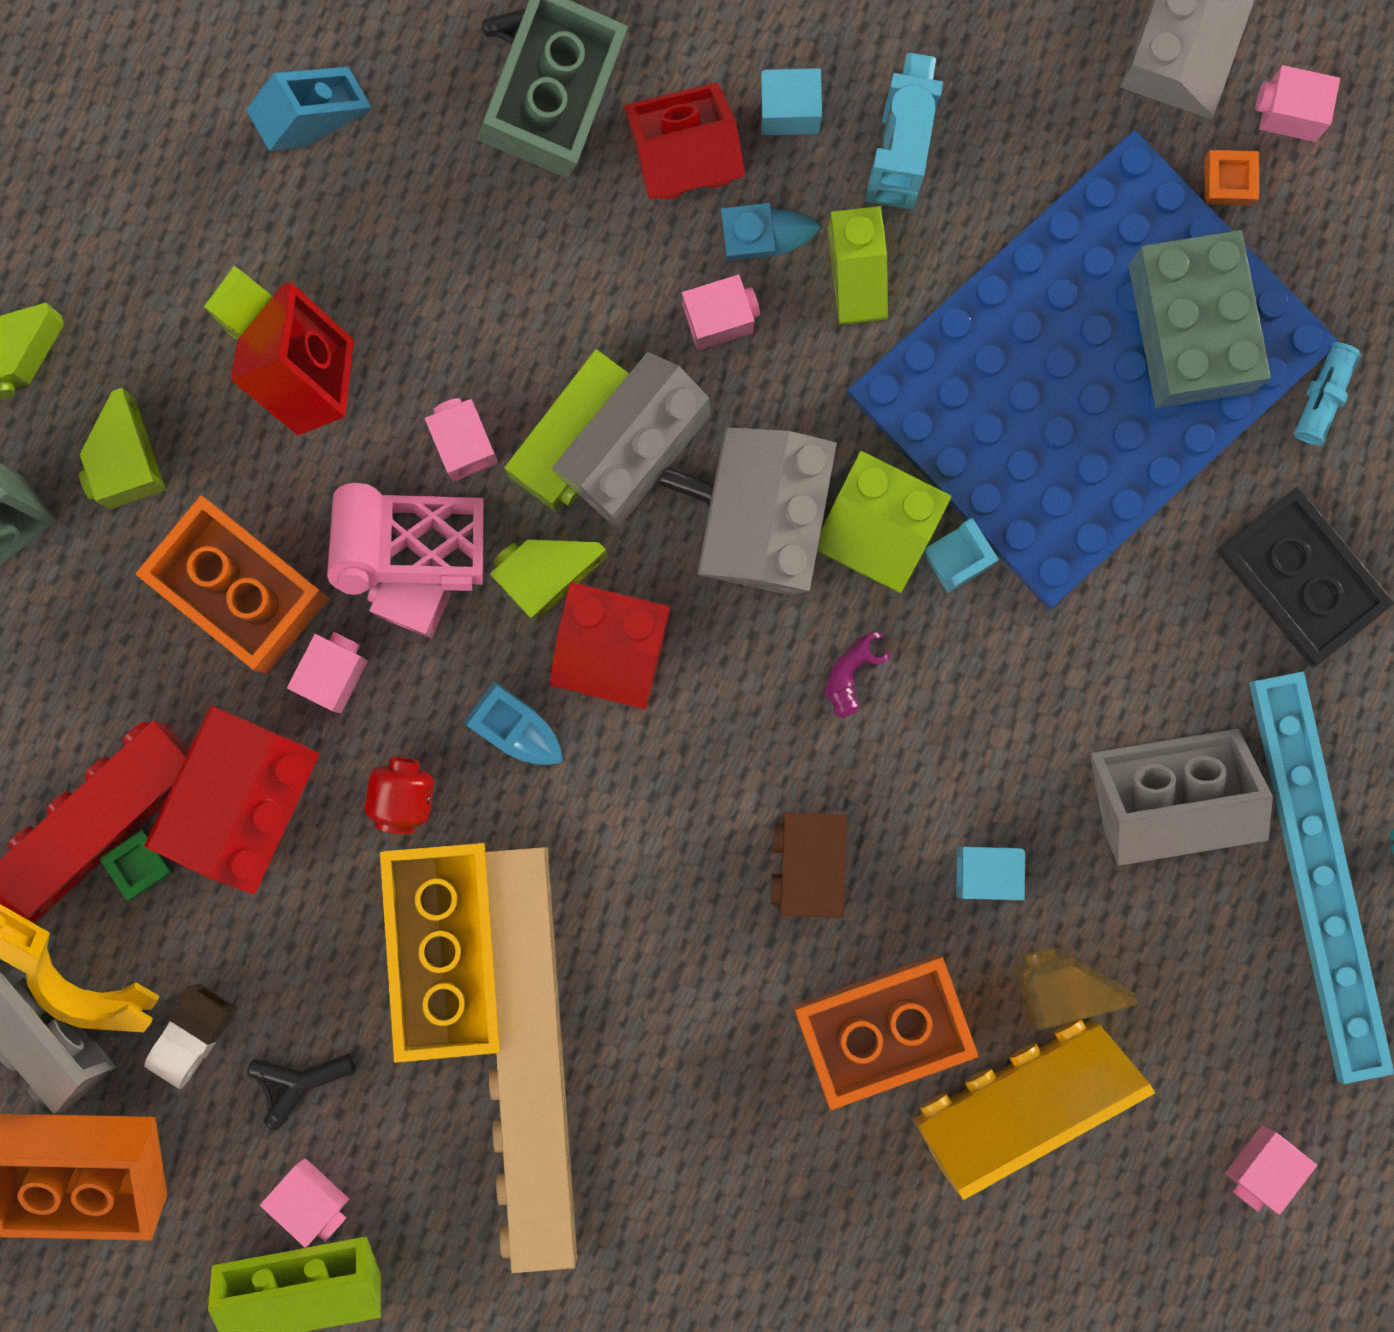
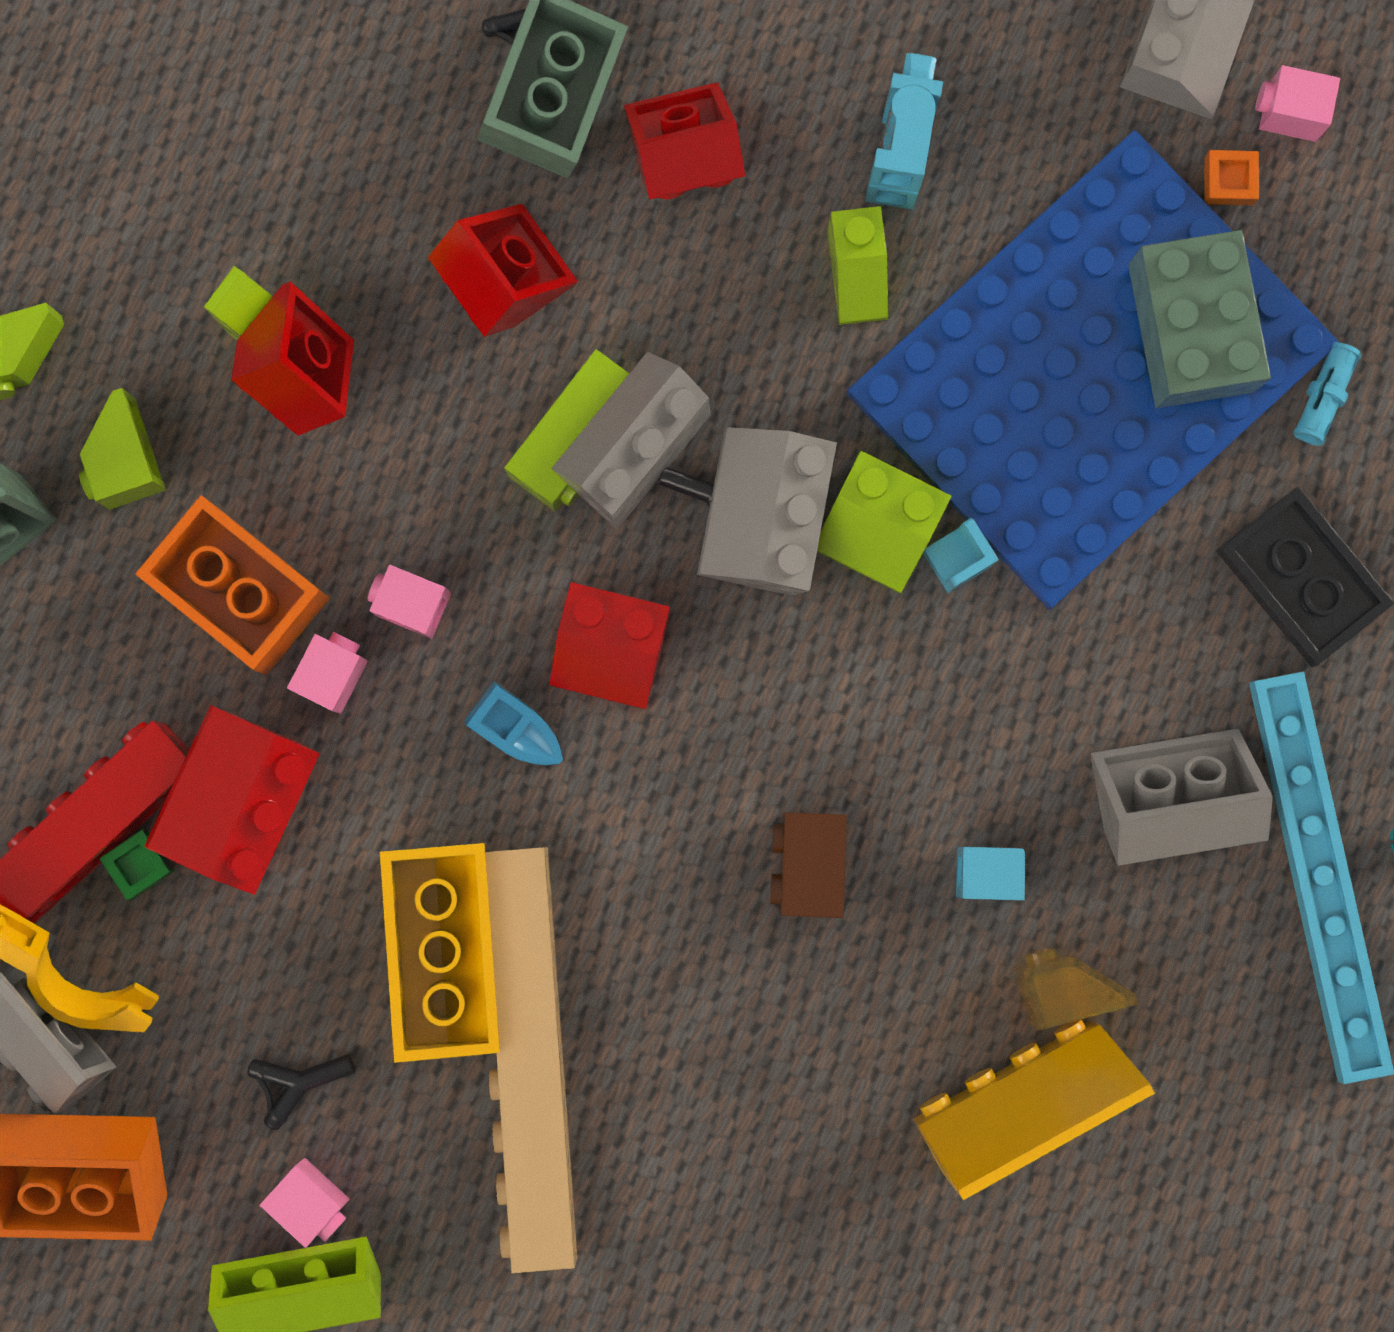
leg [144,983,238,1089] -> none
dark azure slope [246,67,372,151] -> none
bright pink piece [327,483,484,595] -> none
red head [364,756,434,834] -> none
bright pink brick [425,398,499,482] -> none
lime slope [490,540,608,623] -> none
bright pink brick [682,274,760,351] -> none
dark azure plate [721,203,821,261] -> none
medium azure panel [761,69,822,135] -> none
orange brick [792,954,979,1110] -> none
magenta piece [824,632,892,718] -> none
bright pink brick [1225,1125,1318,1215] -> none
none -> red slope [427,204,578,337]

